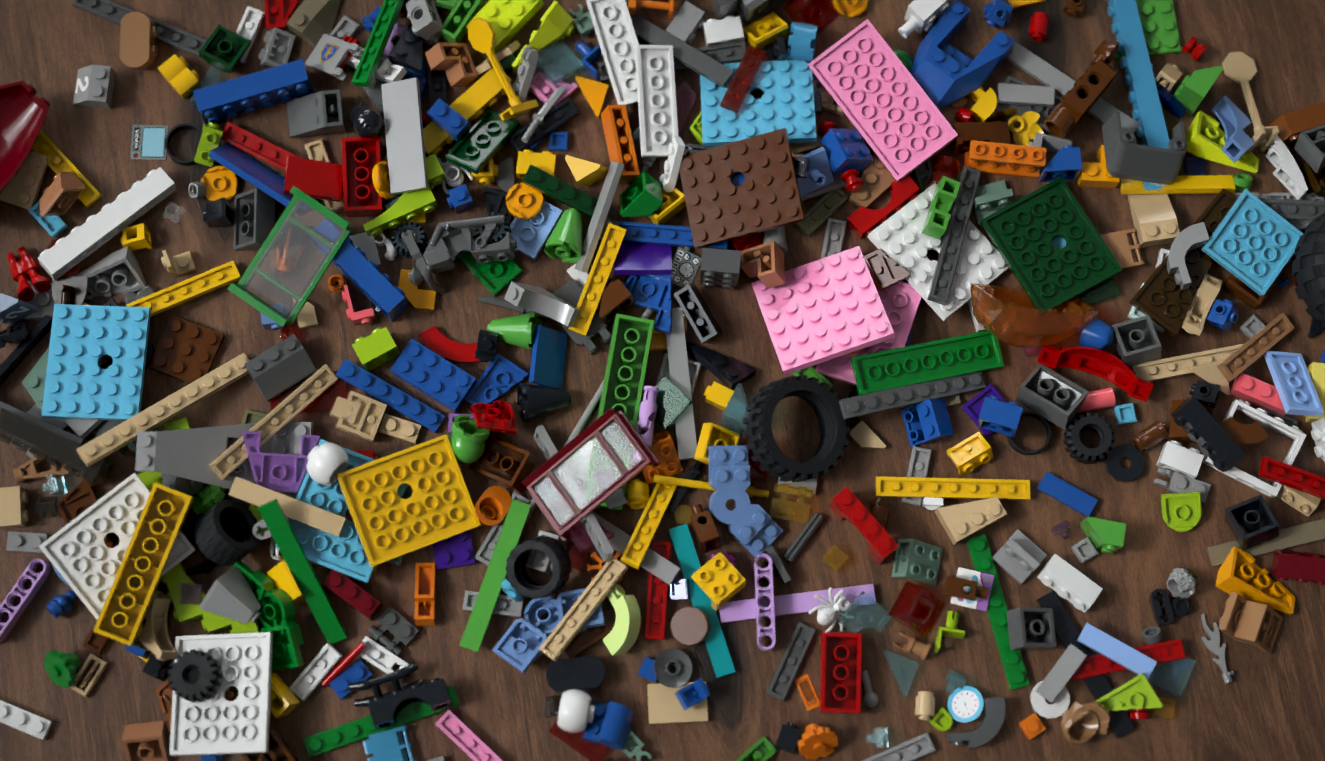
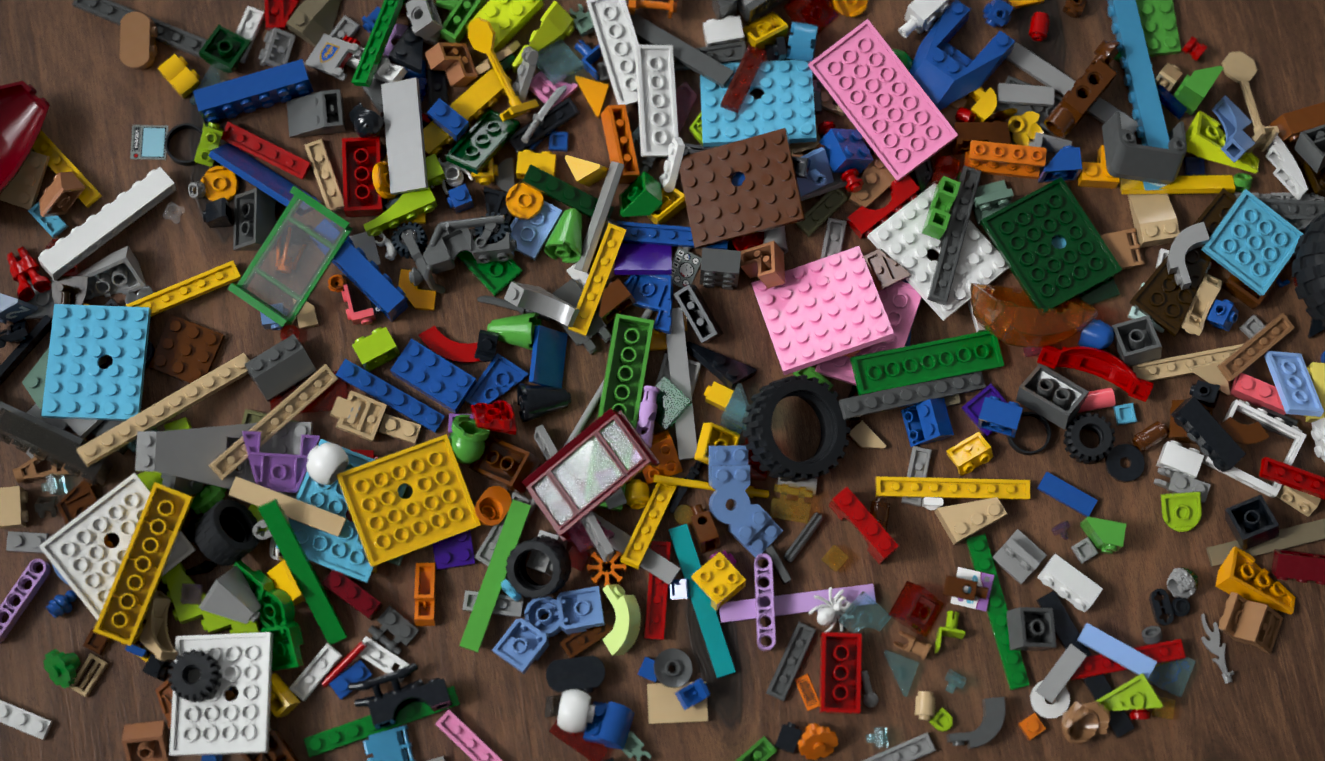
light grey slope [73,65,116,109] -> none
yellow brick [121,223,152,251] -> none
tan bracket [161,250,197,277] -> none
red tile [284,156,343,202] -> none
tan tile [539,556,628,662] -> none
light grey brick [666,1,706,44] -> none
tile [670,606,711,646] -> none
sand green bracket [891,539,942,586] -> none
sticker [947,686,984,723] -> none

